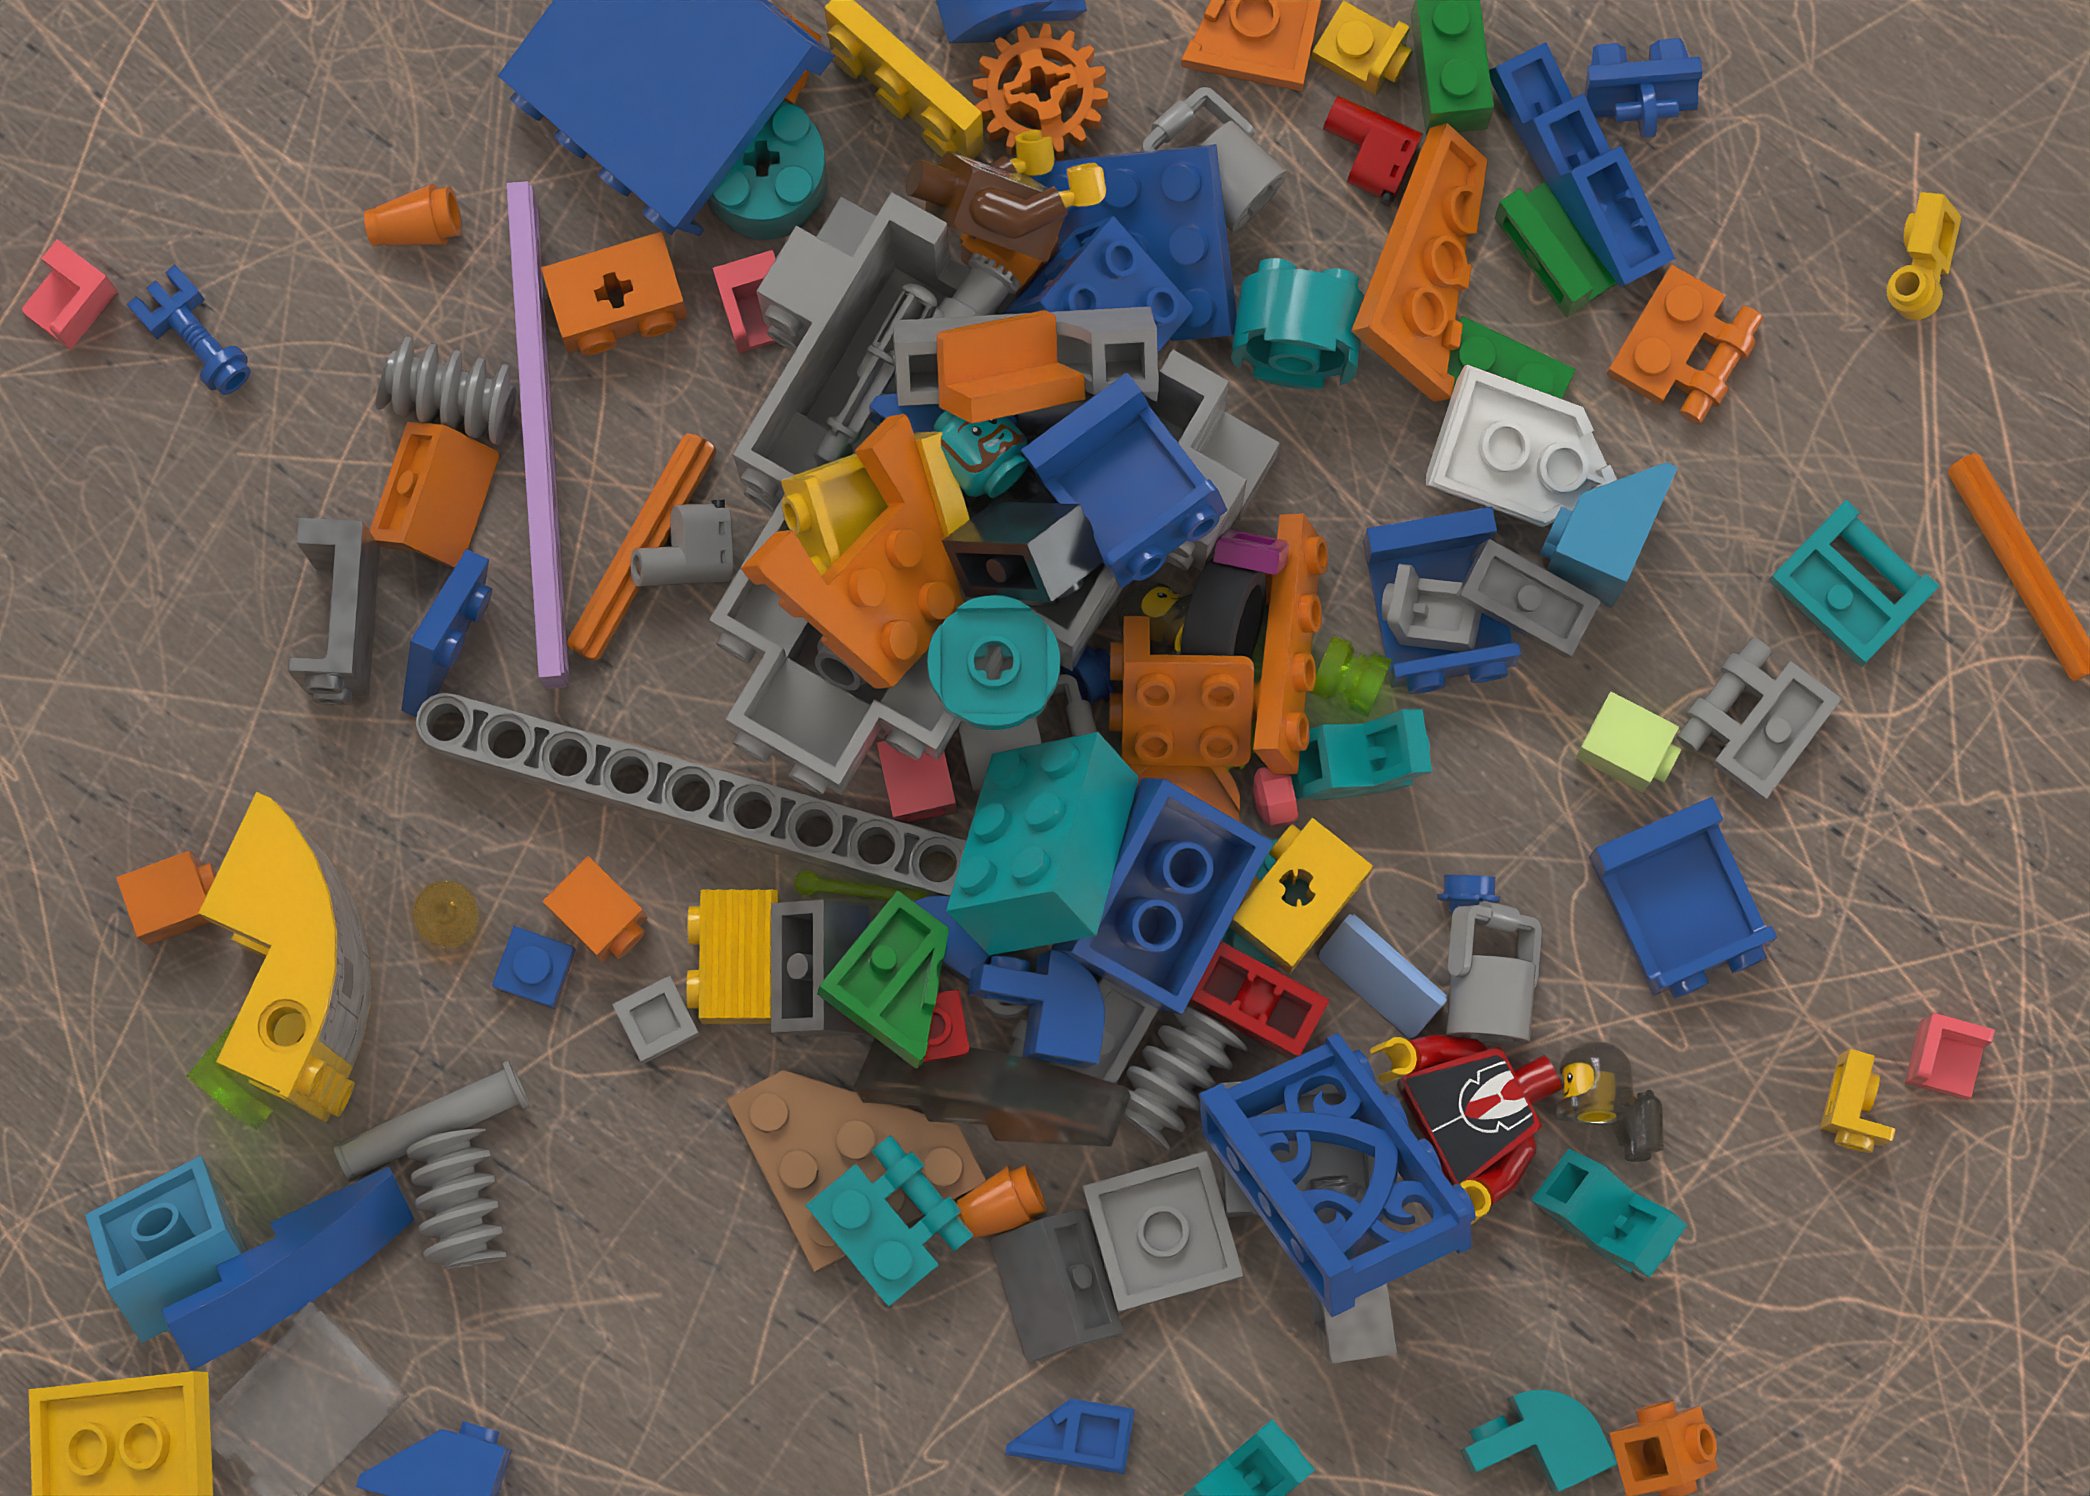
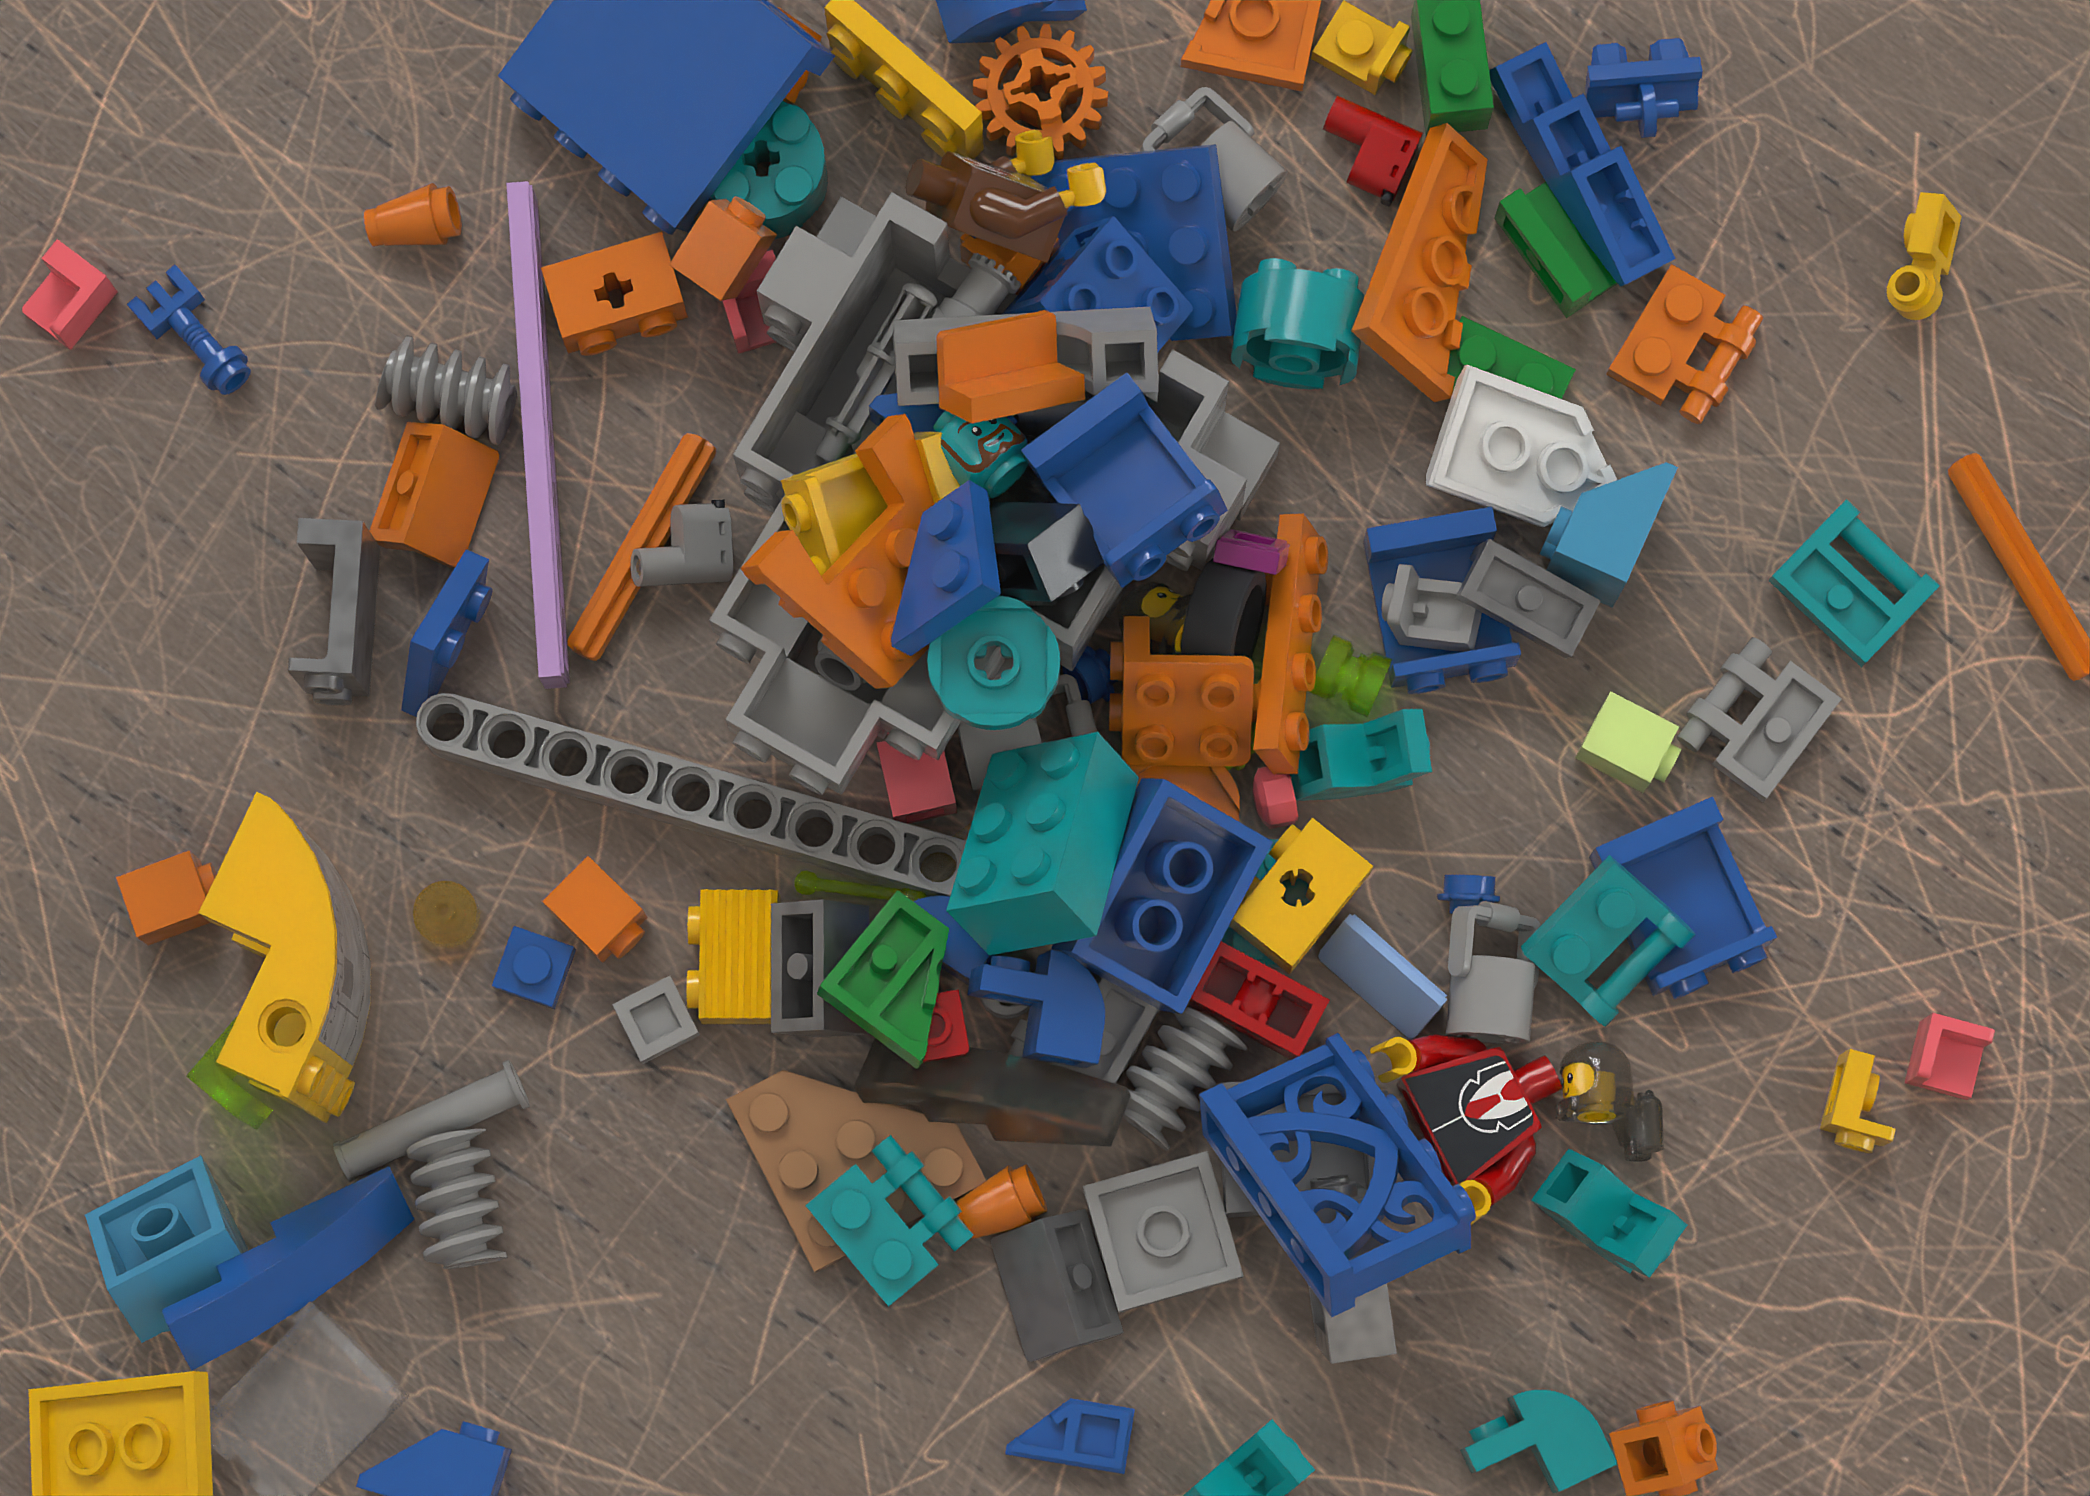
none -> orange brick [669,196,777,301]
none -> blue wing [891,480,1001,656]
none -> teal plate [1521,855,1695,1027]

